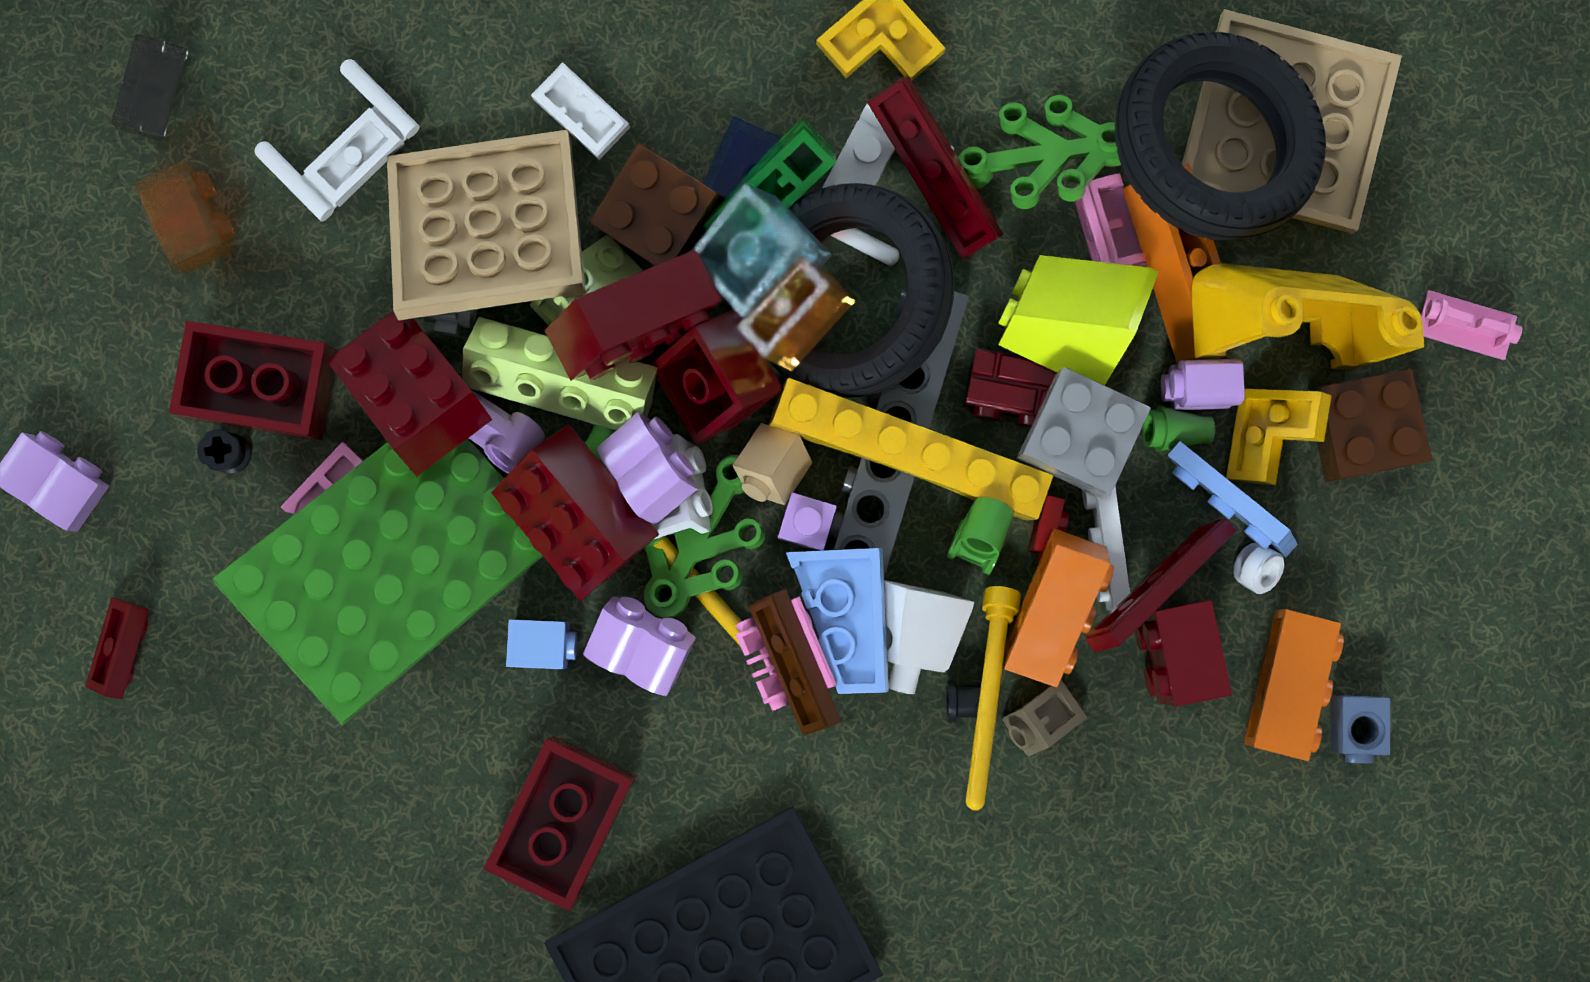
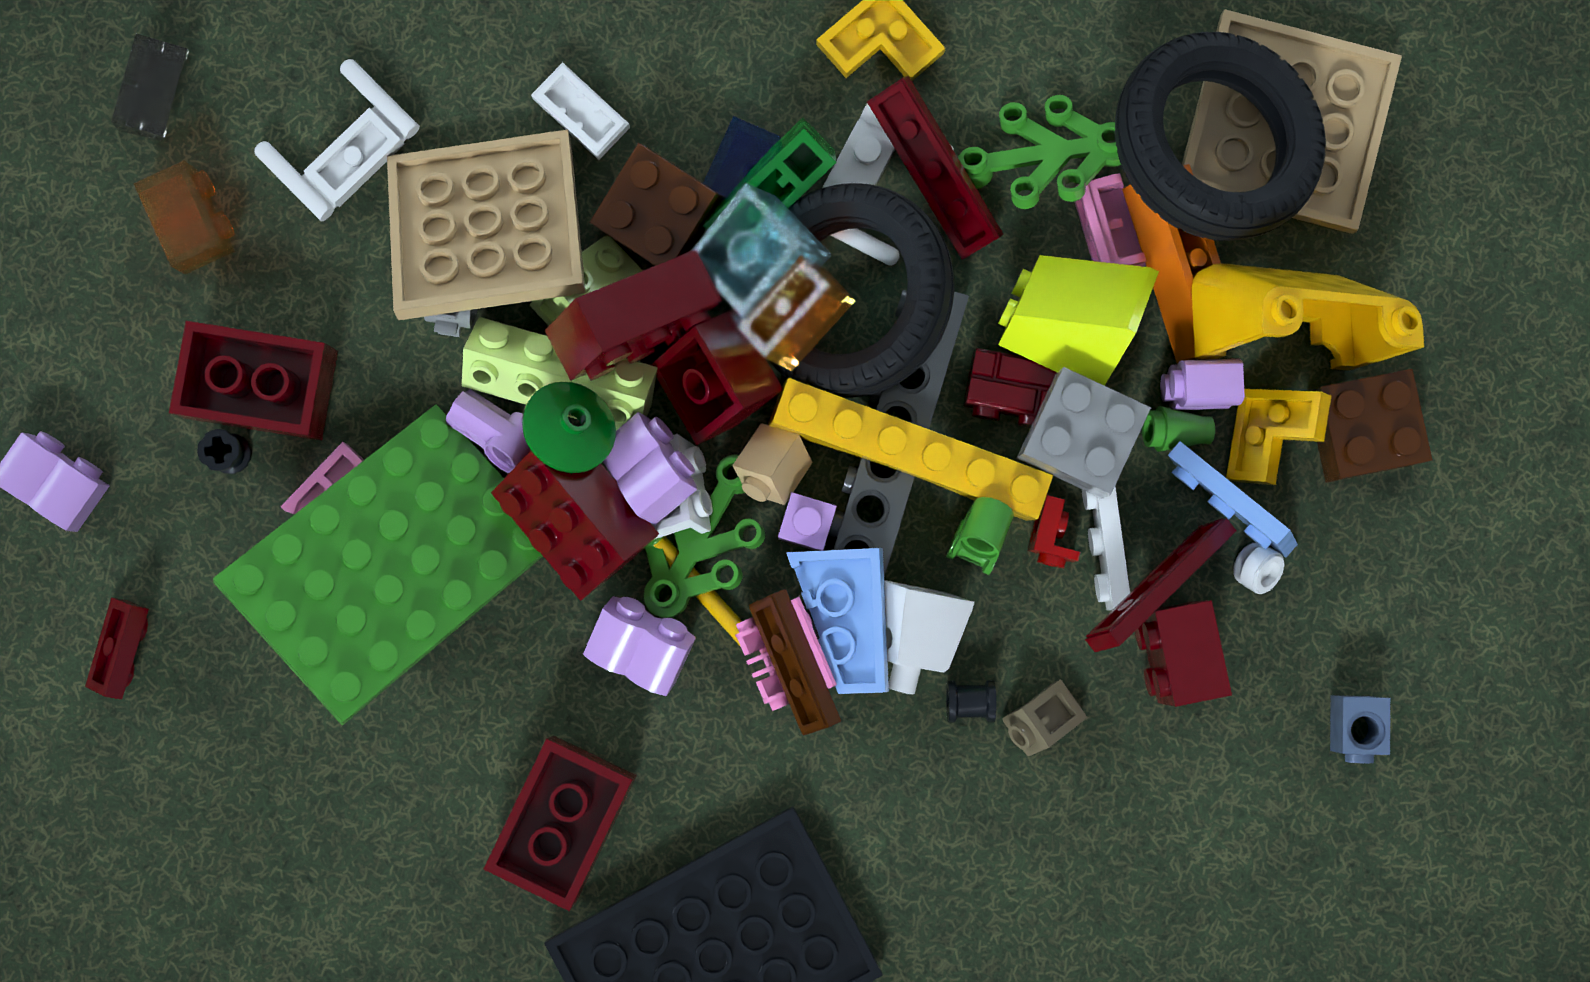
dark red brick [326,311,493,477] -> none
light blue brick [506,620,578,669] -> none
yellow piece [966,586,1021,811] -> none
orange brick [1003,528,1114,688] -> none
orange brick [1243,609,1344,761] -> none
bright pink hinge [1421,290,1522,360] -> none
none -> green dish [522,382,616,473]

